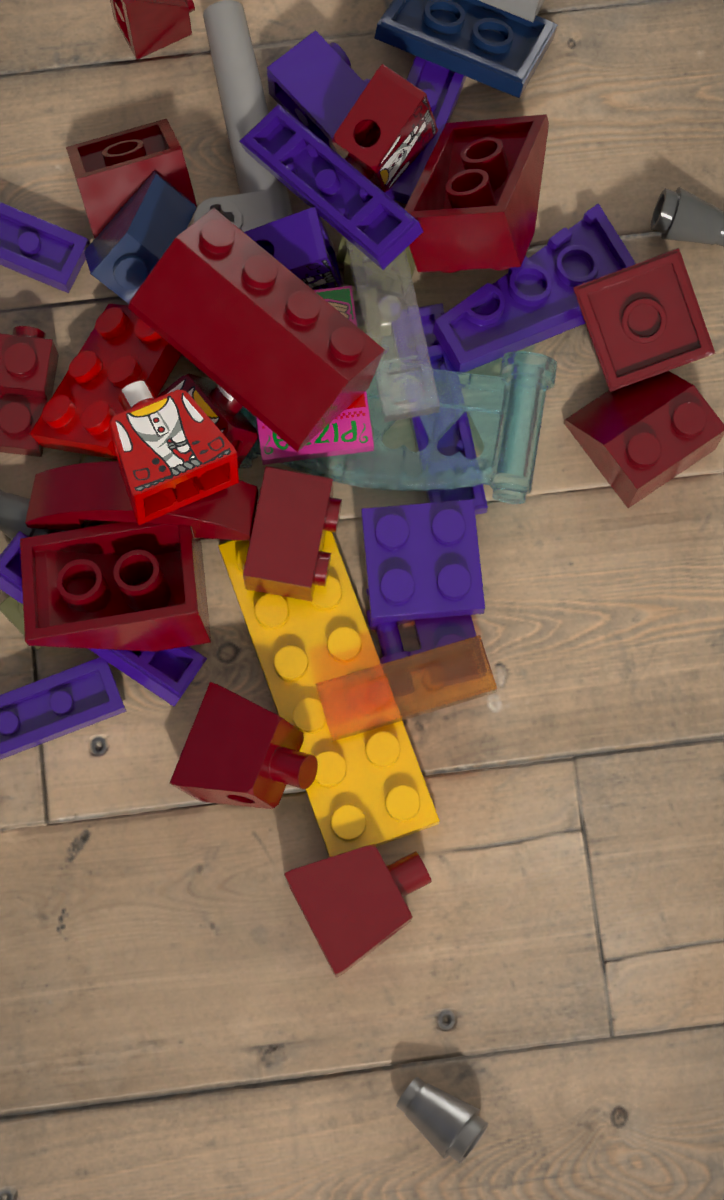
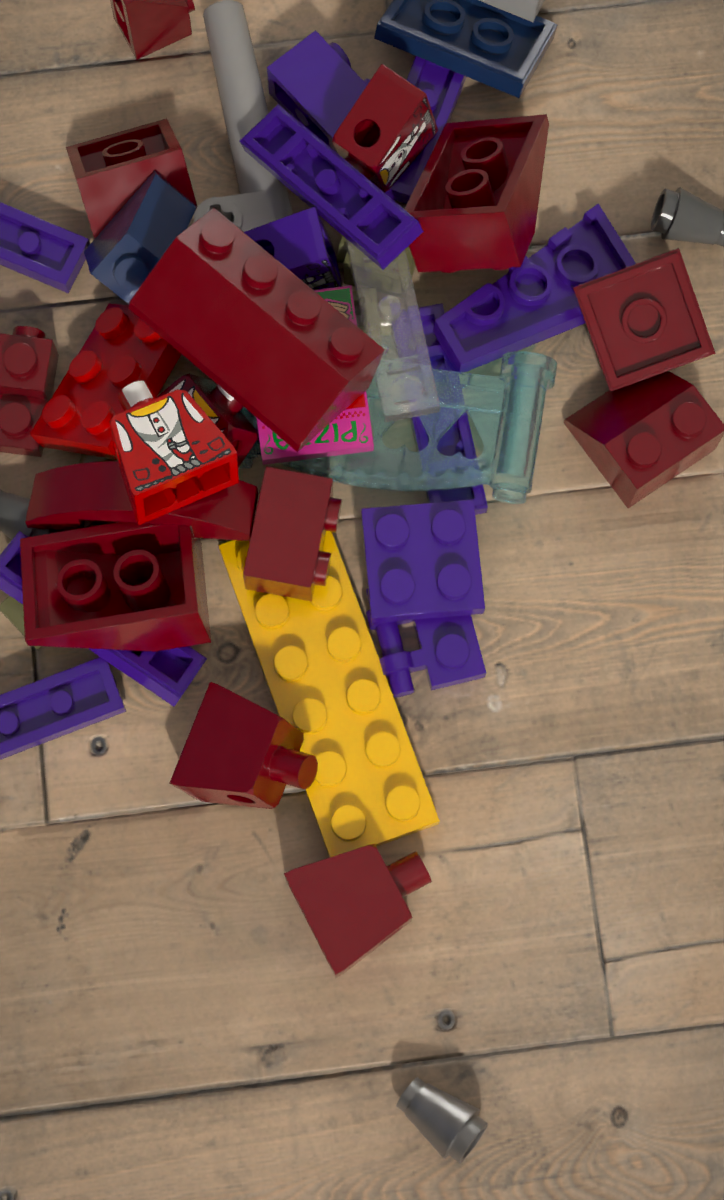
clear orange tile [315,635,497,742] -> none

